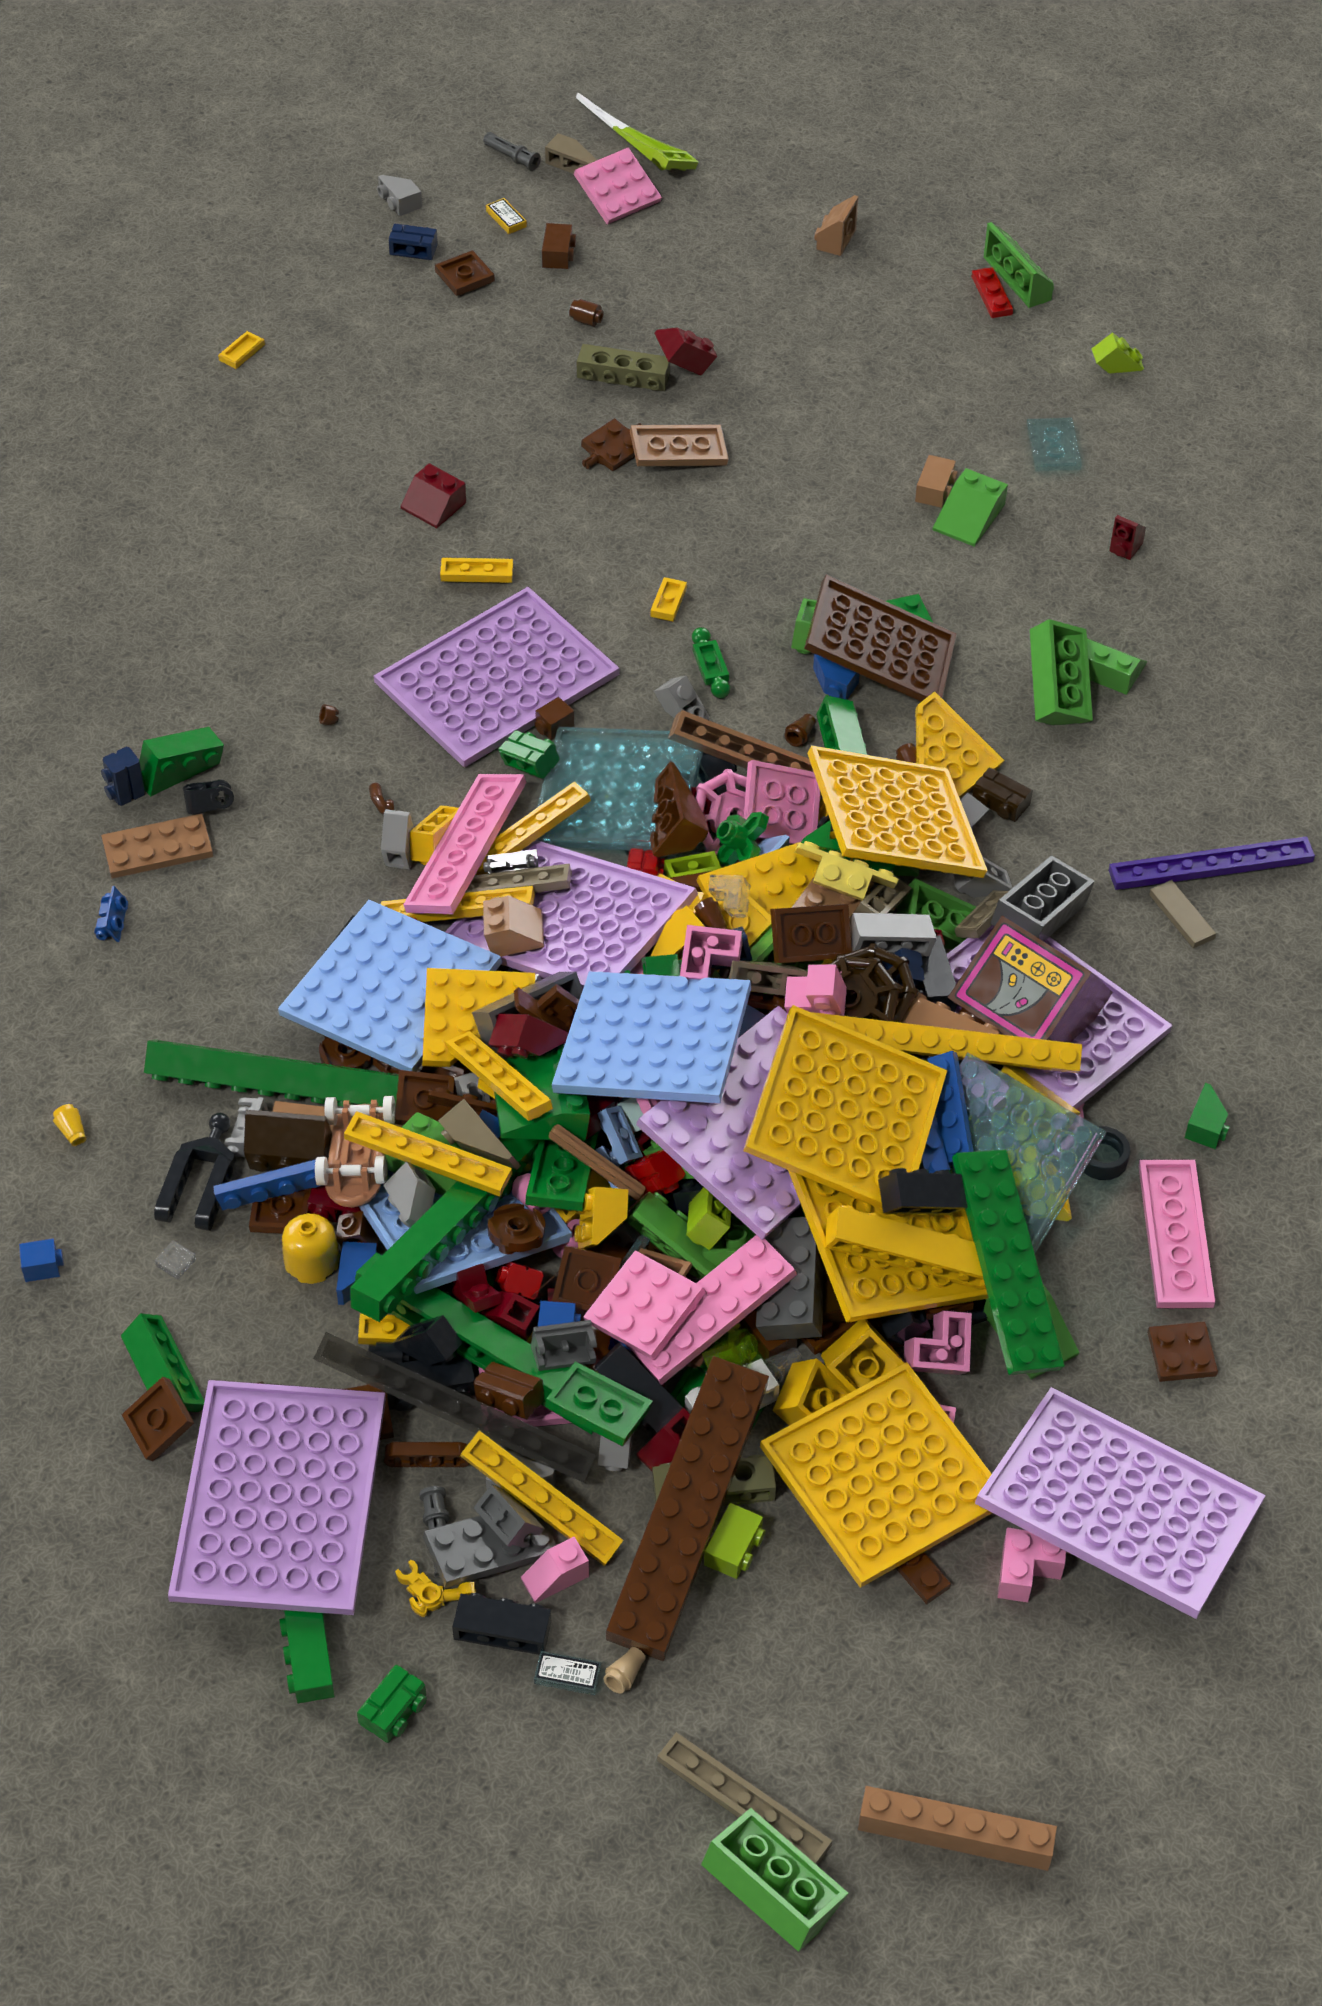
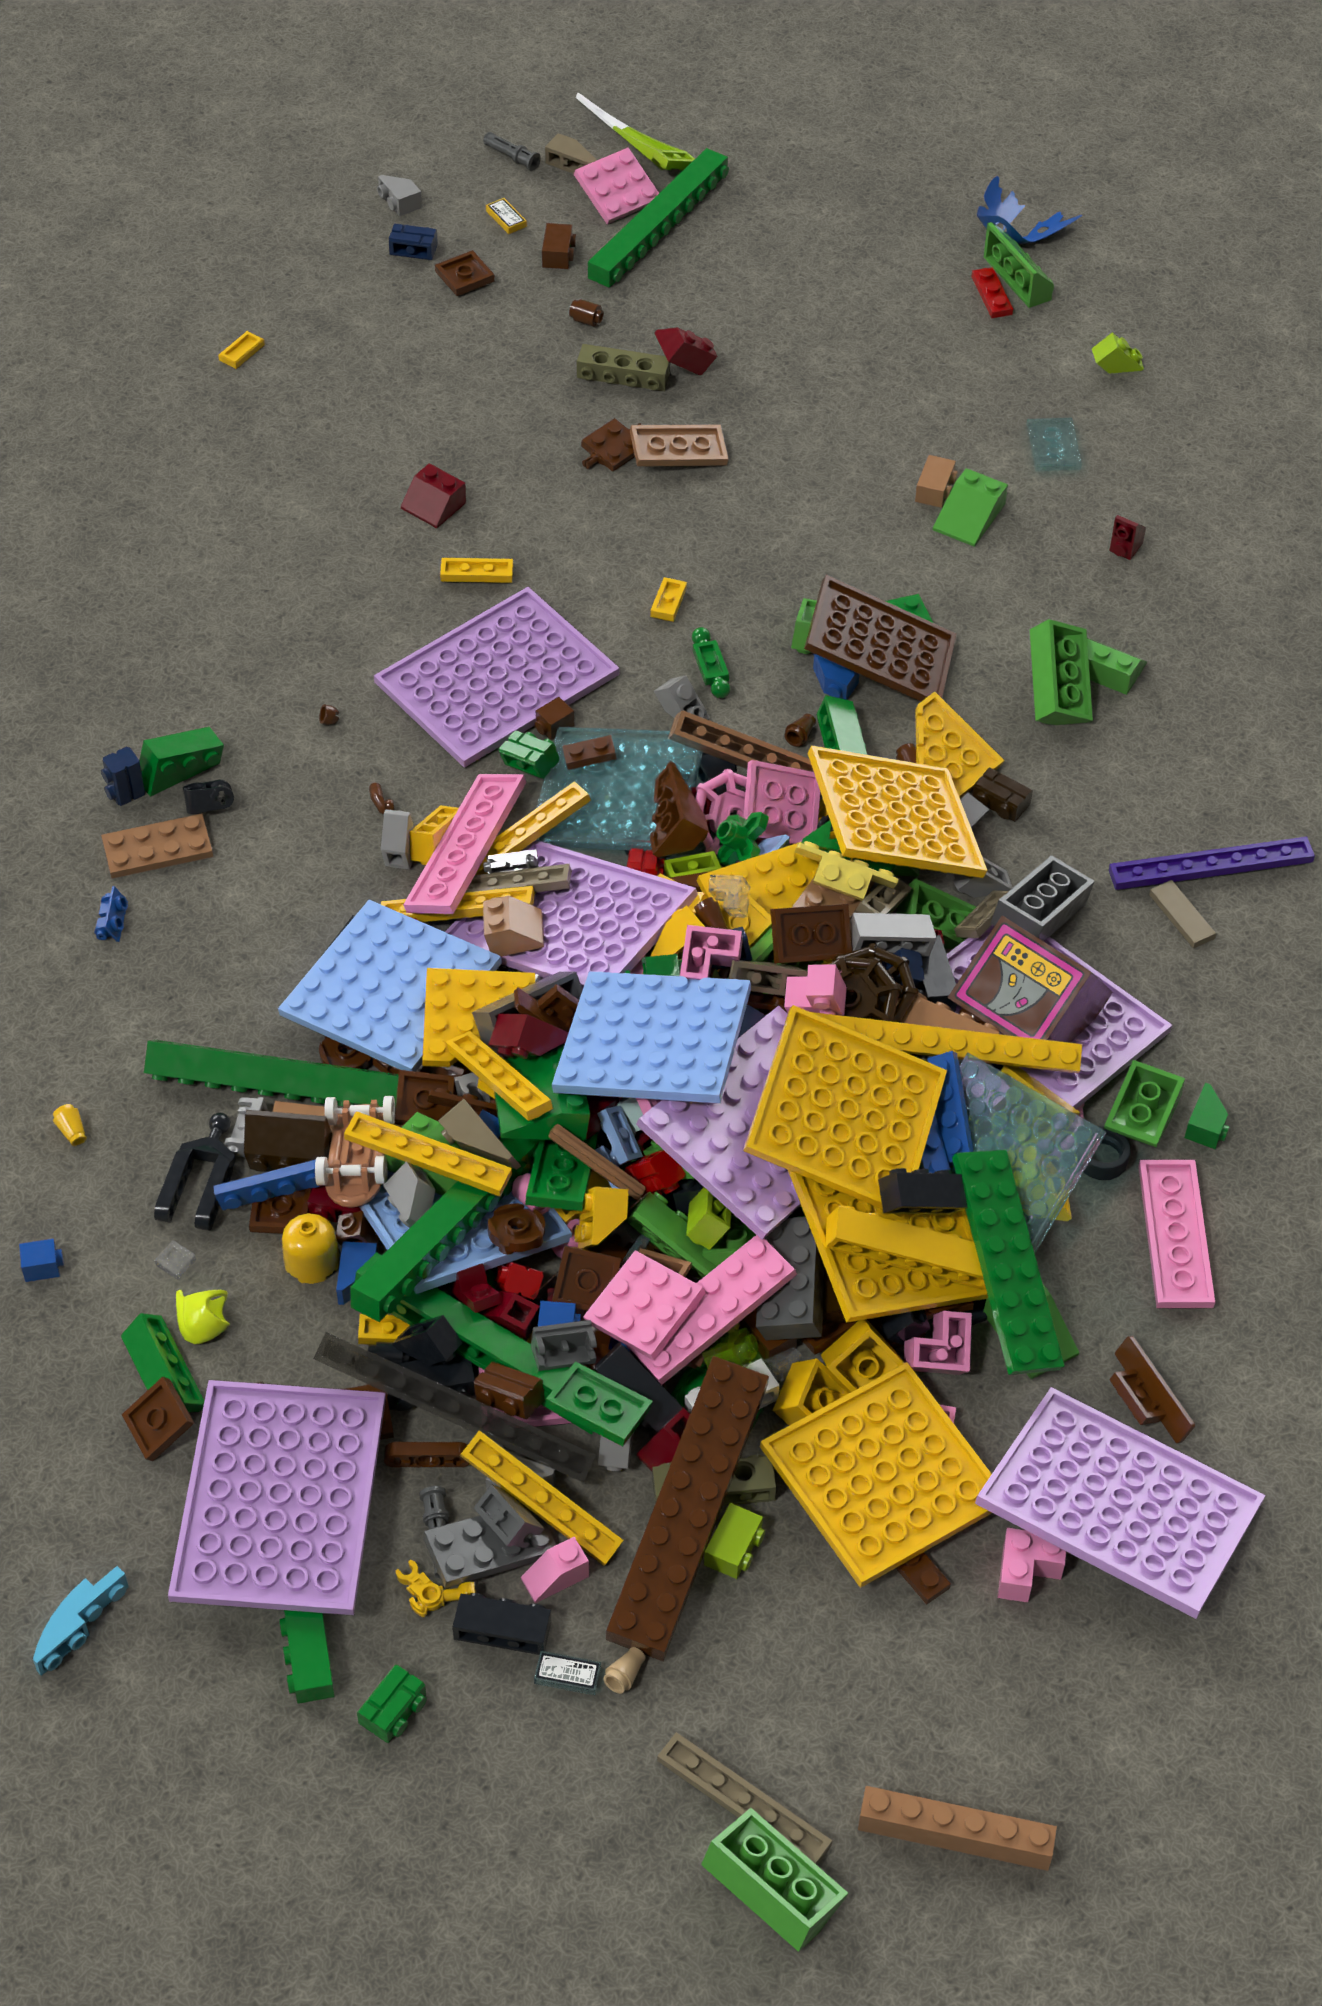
medium nougat slope [814,195,858,256] -> none
reddish brown plate [1147,1322,1218,1382] -> none
none -> medium azure slope [33,1566,129,1676]
none -> neon yellow piece [176,1290,230,1344]
none -> reddish brown plate [562,735,617,770]
none -> green brick [588,148,729,288]
none -> blue piece [977,176,1082,244]
none -> bright green slope [1104,1060,1185,1147]
none -> reddish brown bracket [1109,1336,1195,1443]

